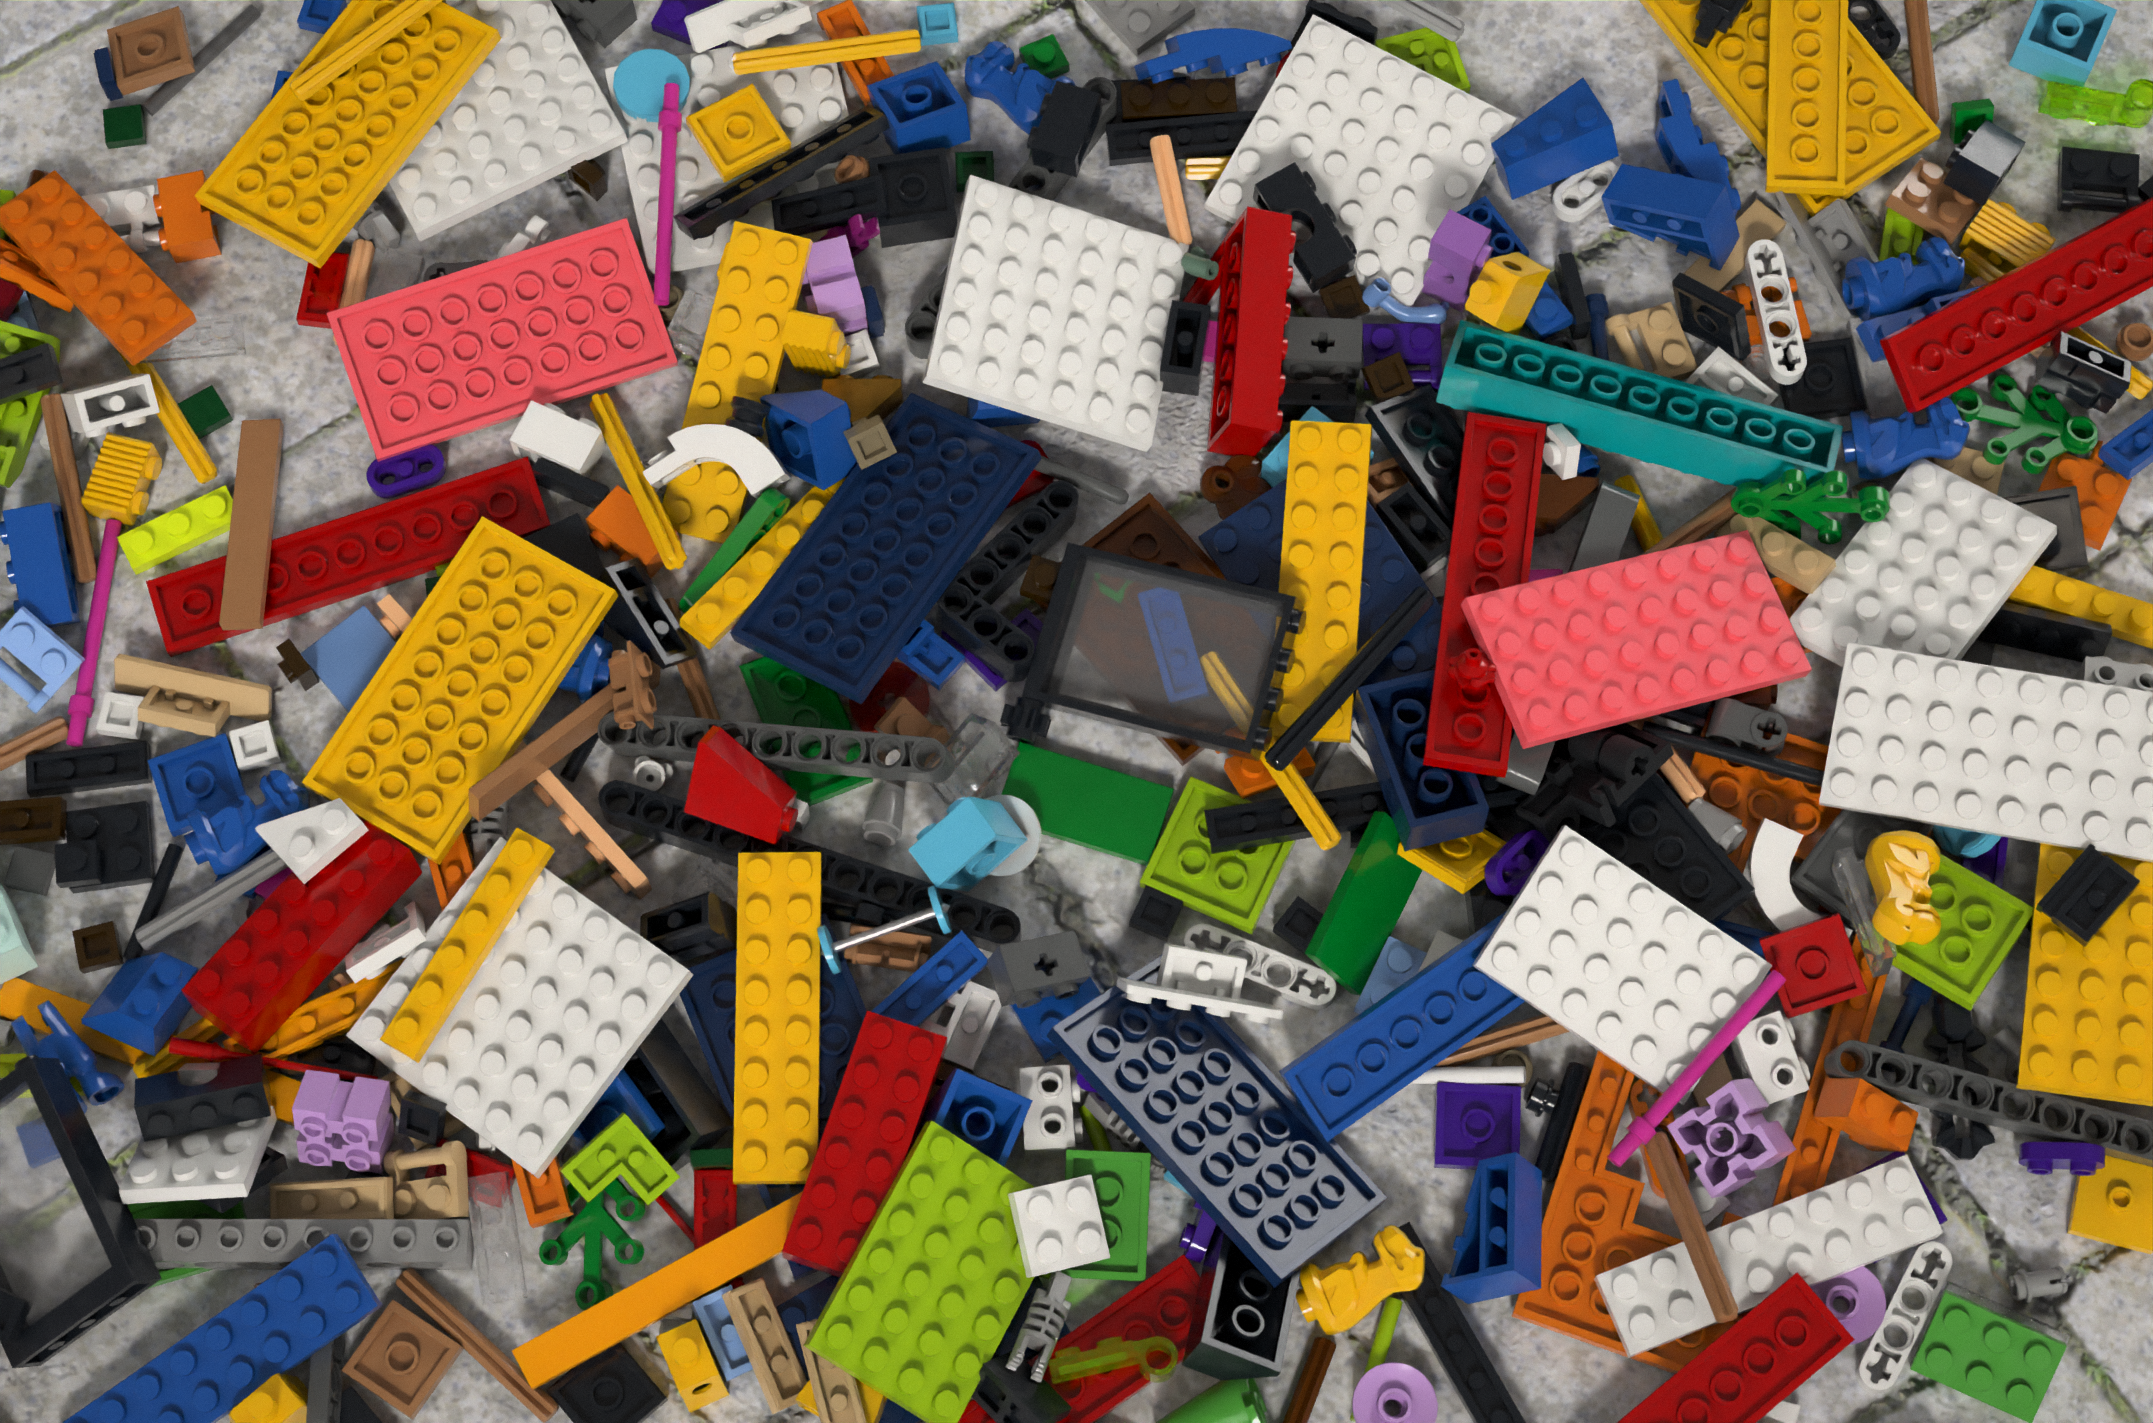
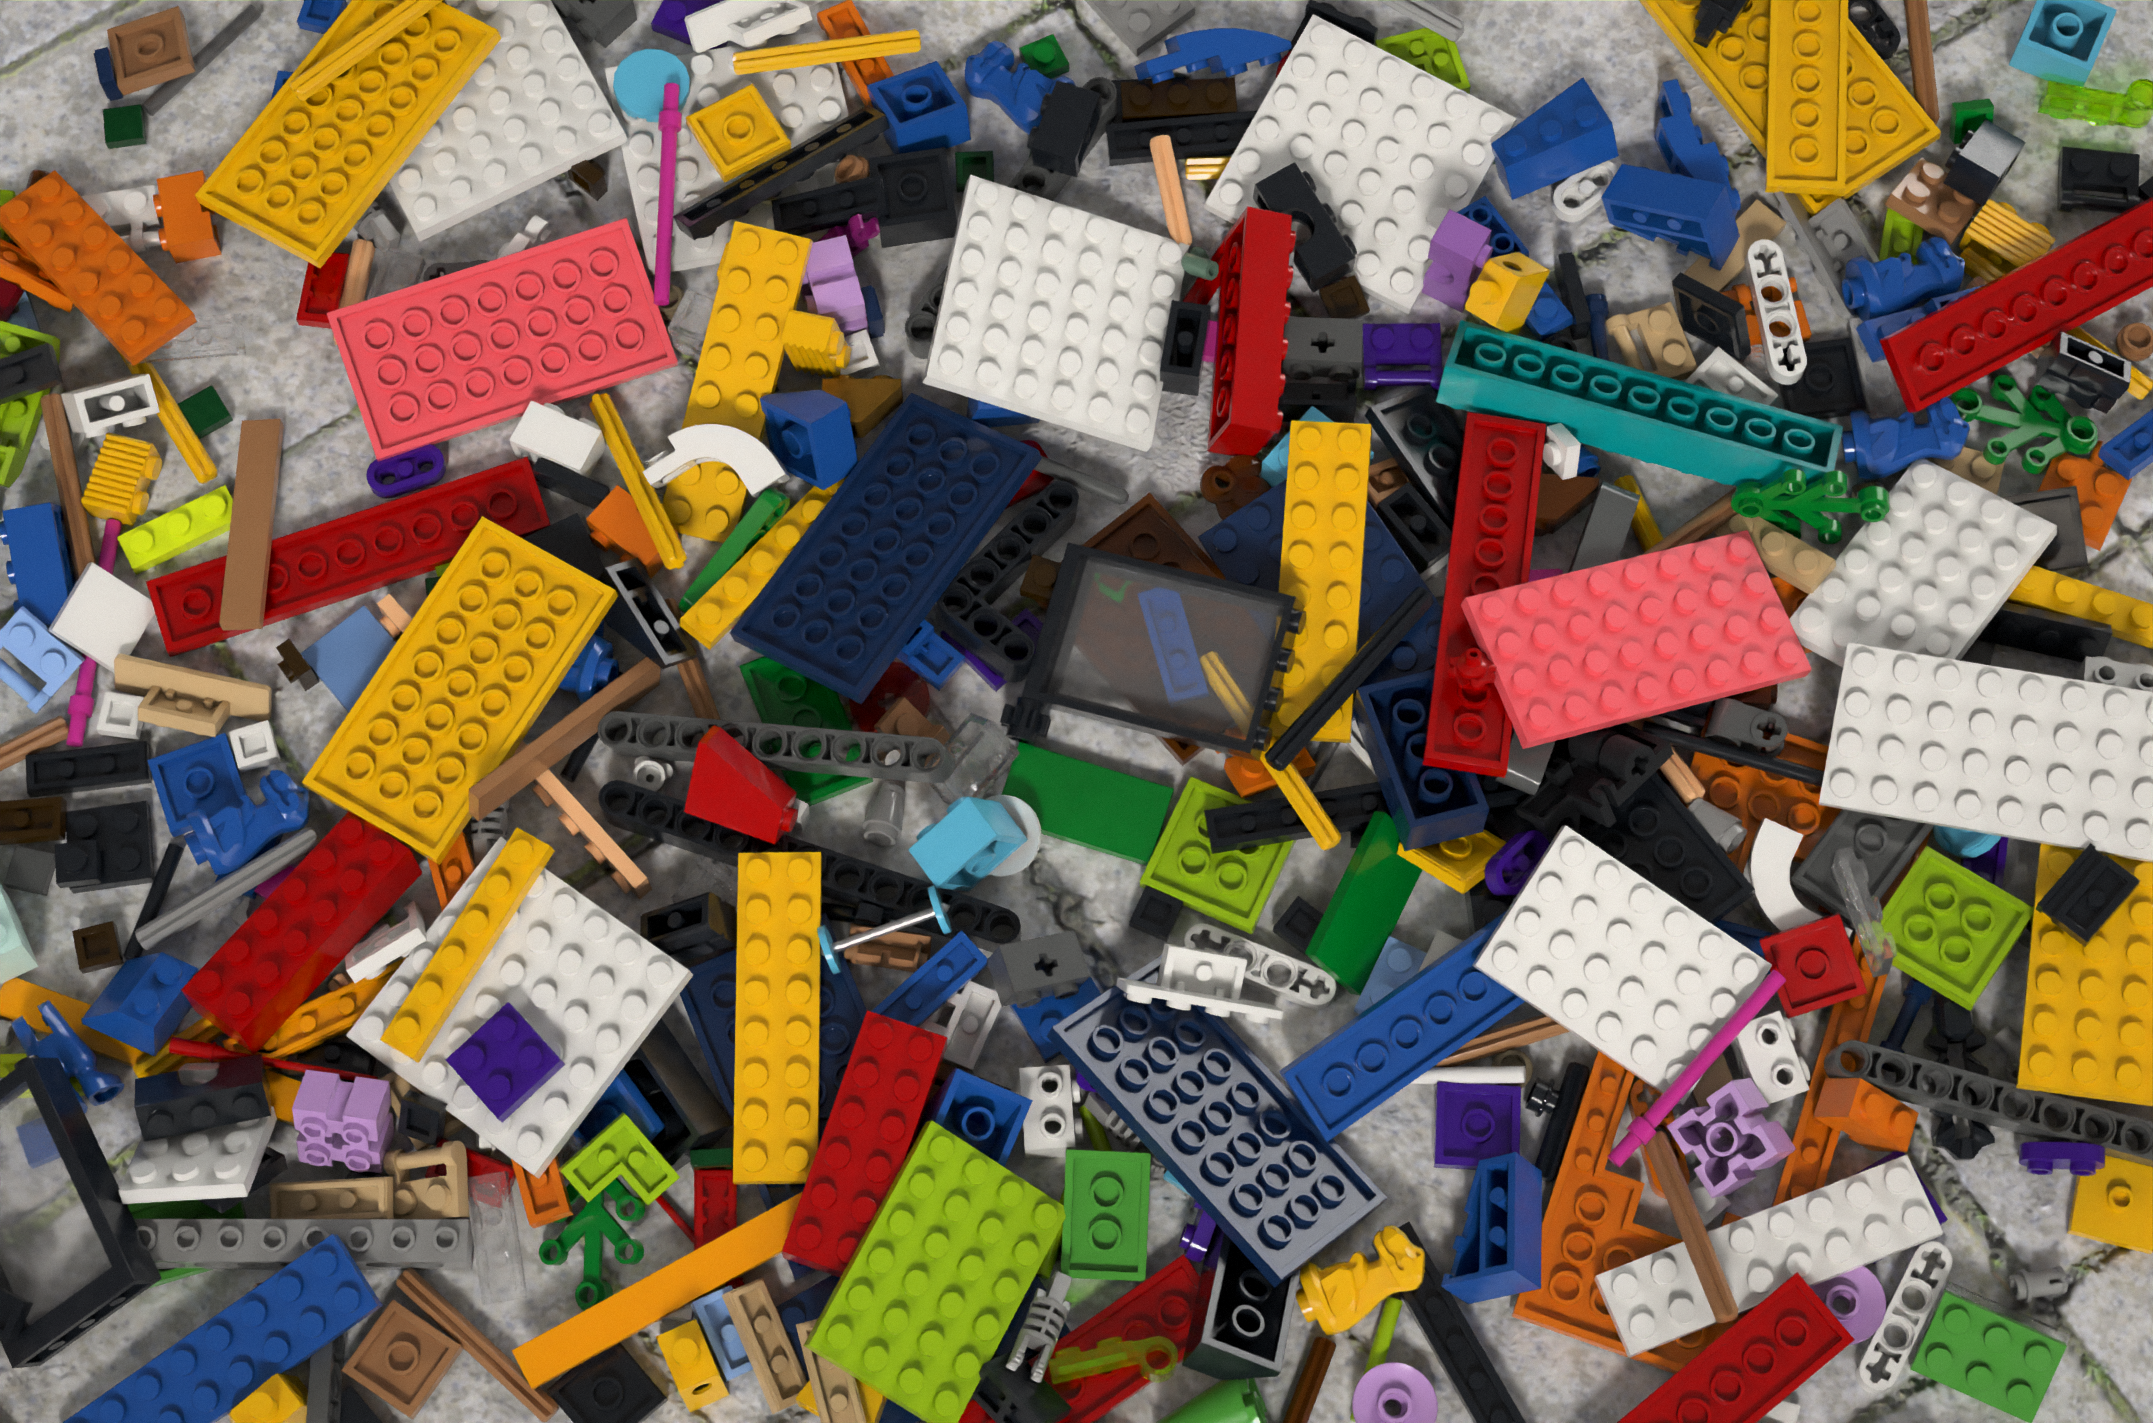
white wing [255,798,369,884] -> none
medium nougat hinge [608,640,657,729] -> none
black wheel [724,396,771,438] -> none
dark tan tile [843,414,897,470] -> none
medium azure tile [916,3,958,46] -> none
white plate [1008,1174,1110,1278] -> none
dark brown plate [1361,352,1415,404] -> none
medium blue piece [1362,277,1449,325] -> none
yellow animal [1864,830,1941,945] -> none
none -> white tile [48,562,155,673]
none -> dark purple plate [446,1002,565,1123]

